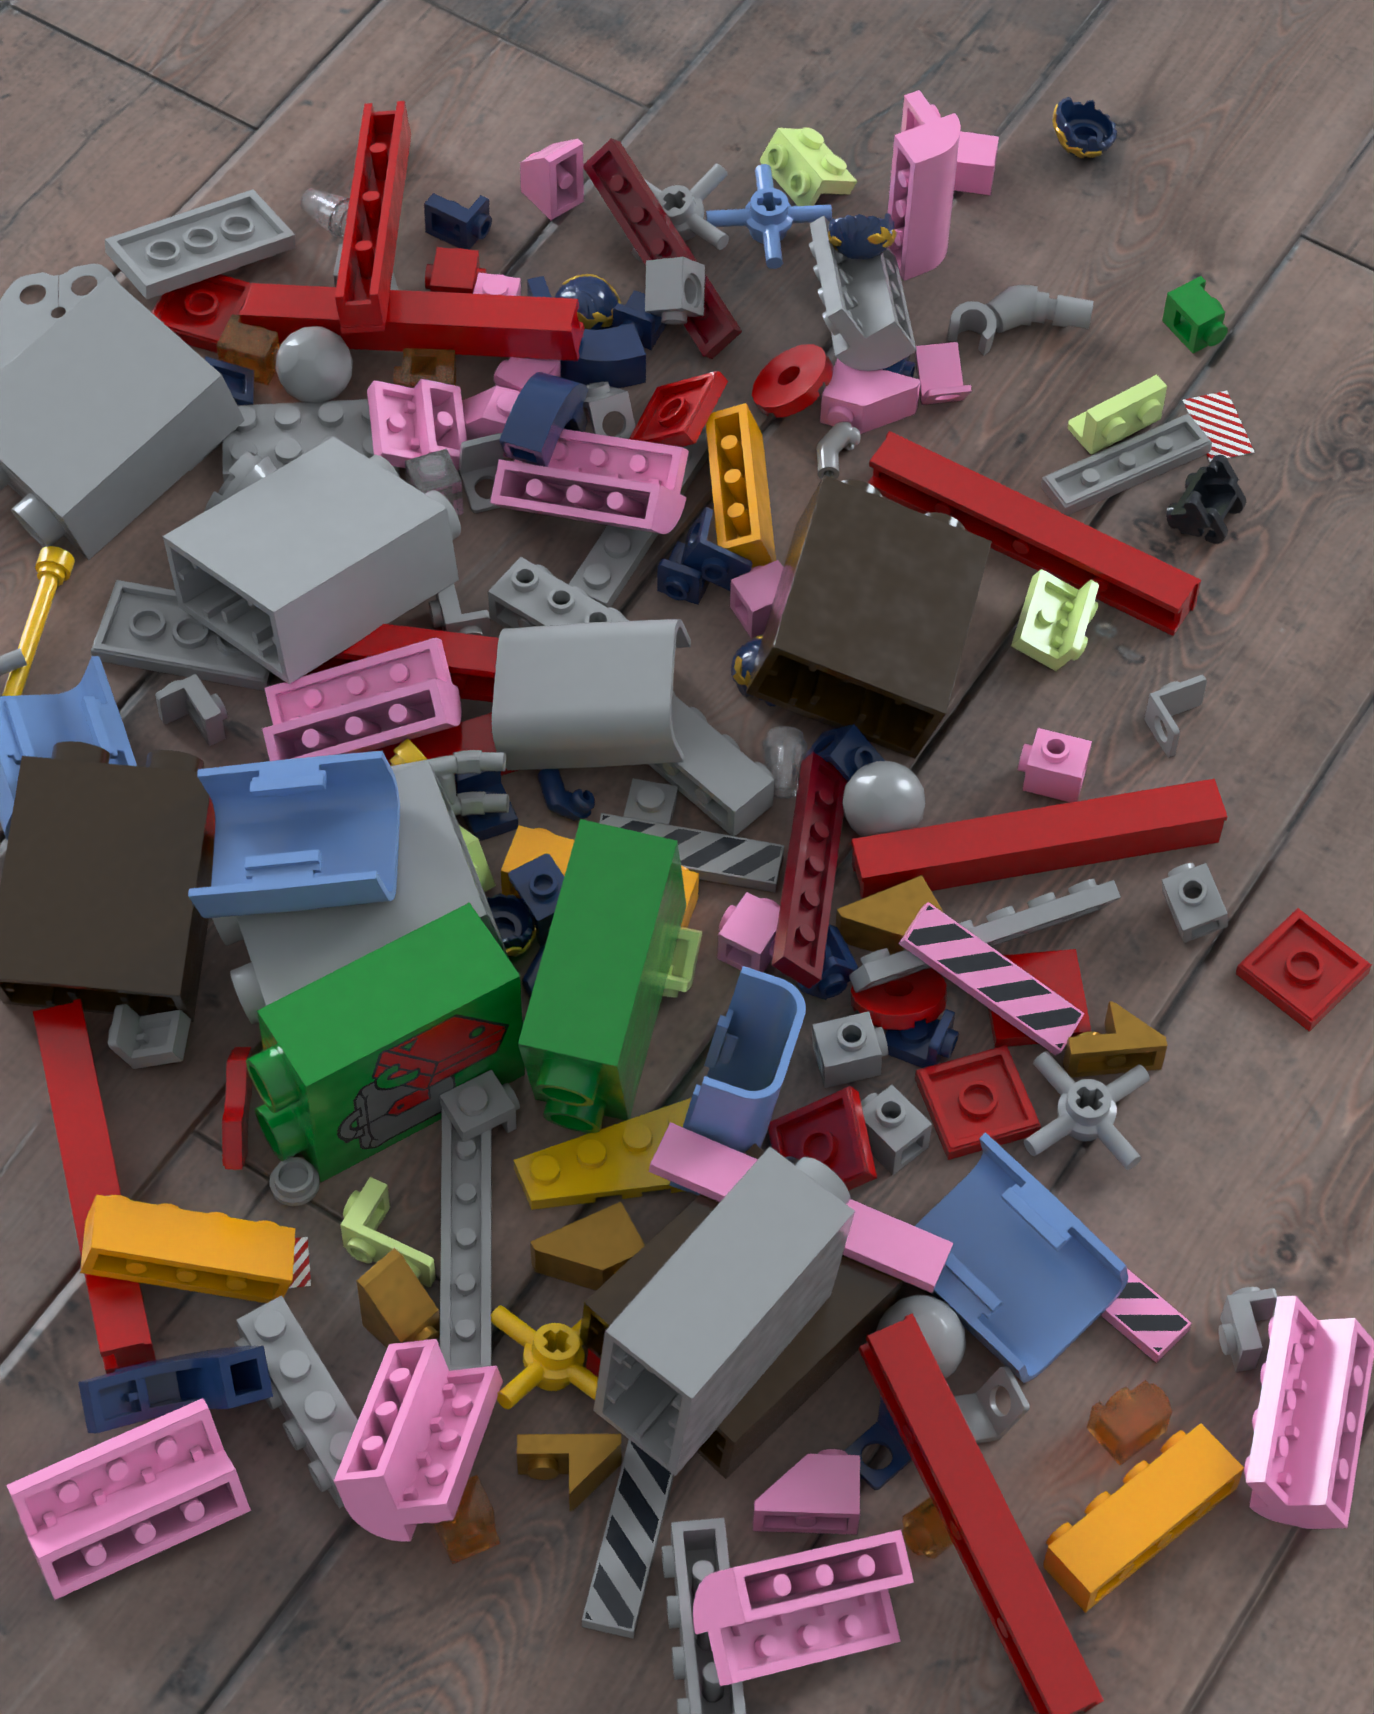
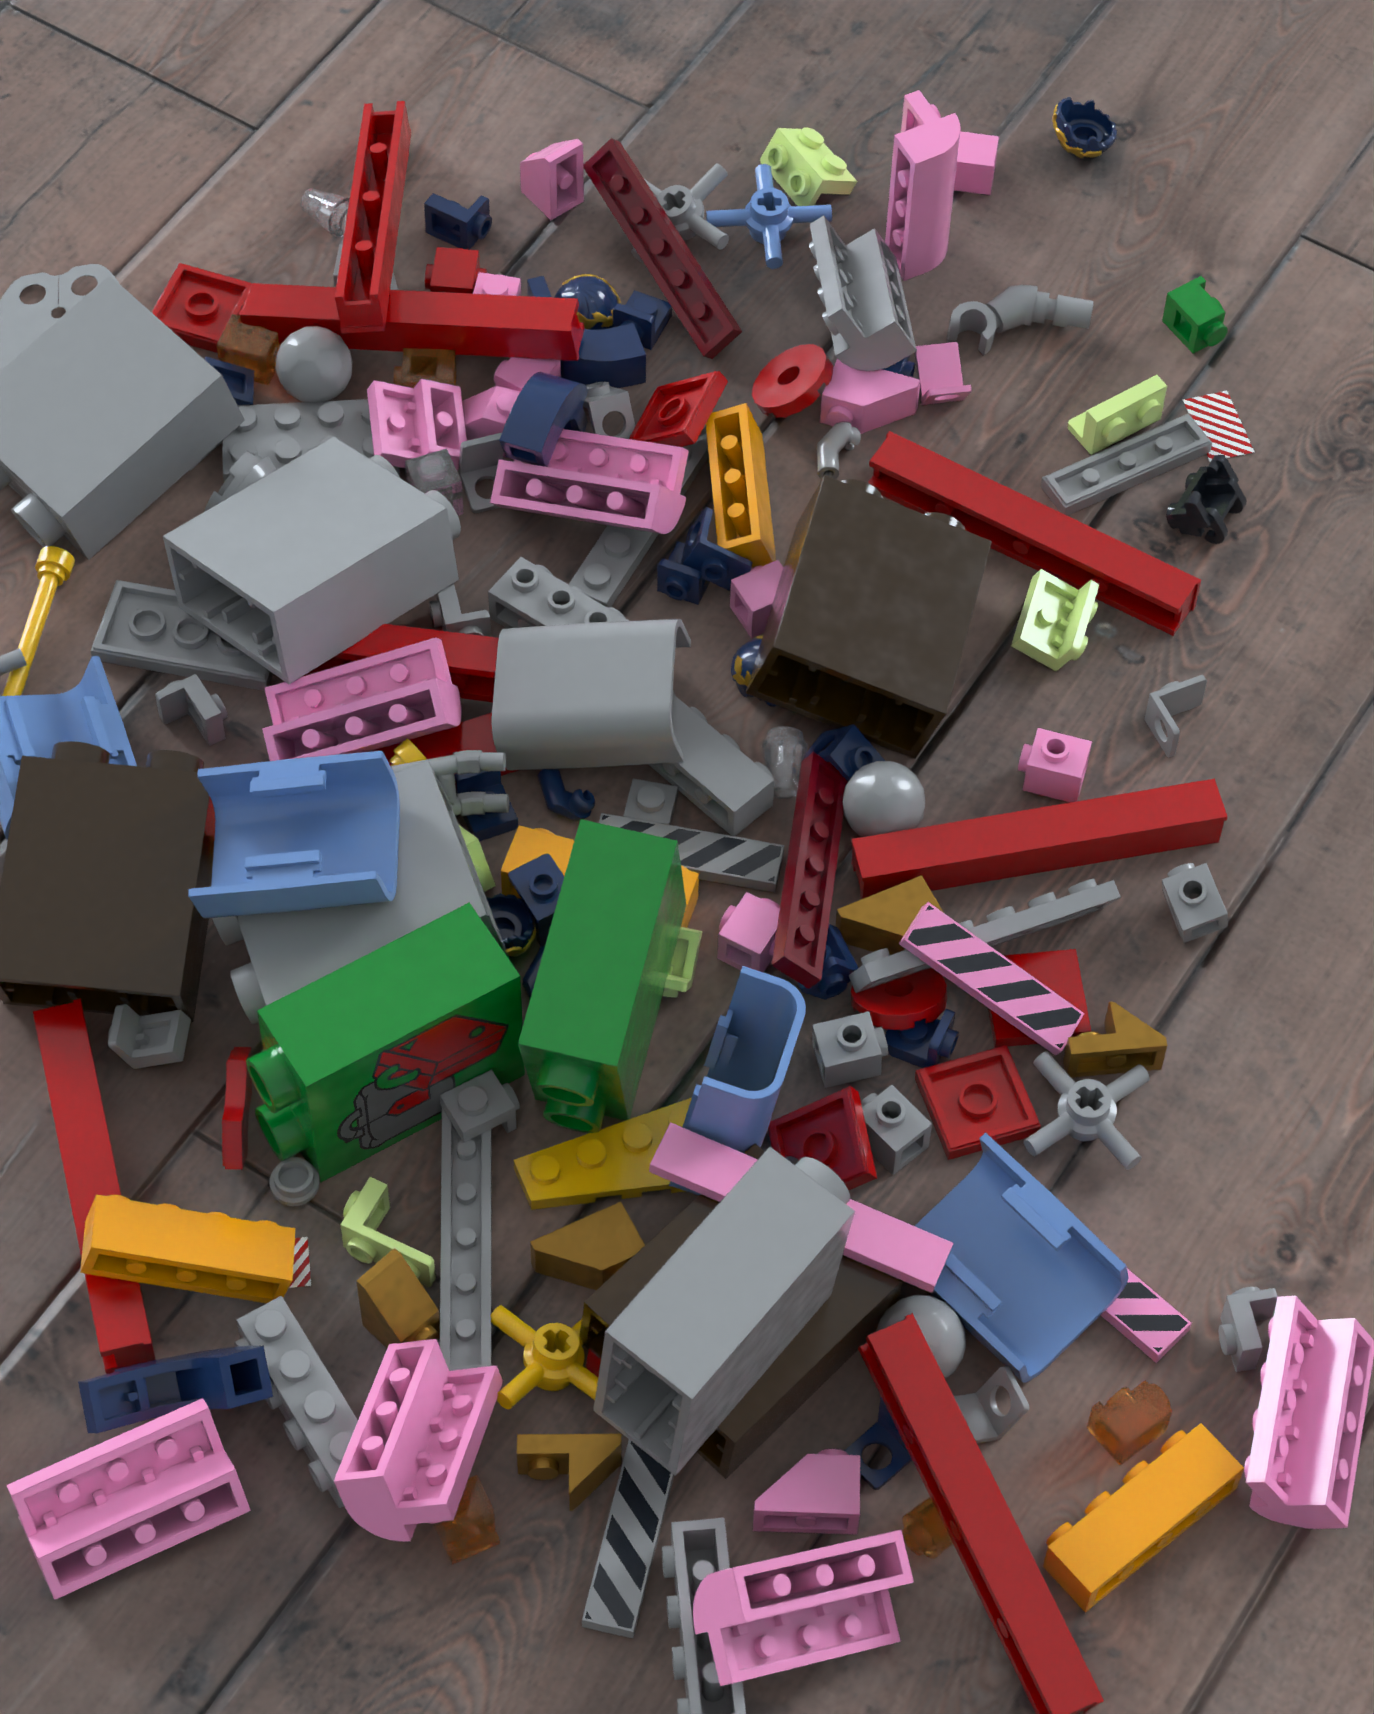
light grey plate [105,189,295,299] -> none
light grey brick [645,257,705,325] -> none
dark blue hair [828,213,897,260] -> none
red tile [1235,908,1372,1032] -> none

